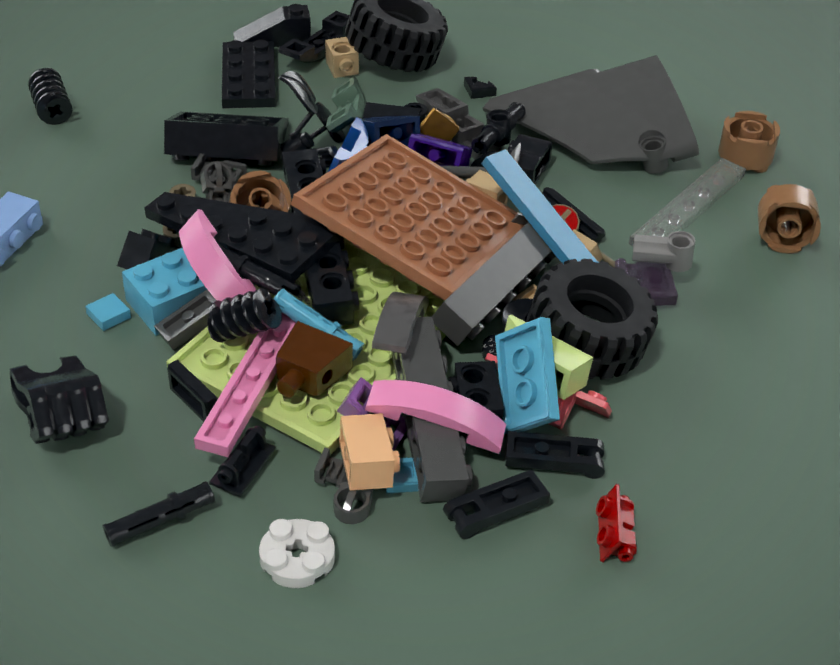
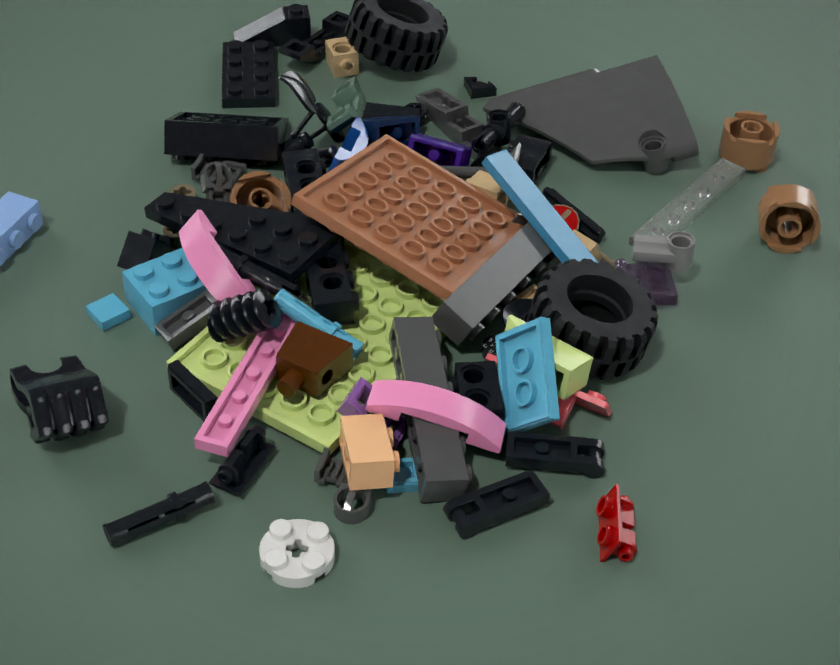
black piece [28,68,73,125] -> none
flat silver slope [372,292,429,354] -> none
pearl gold slope [420,108,460,141] -> none

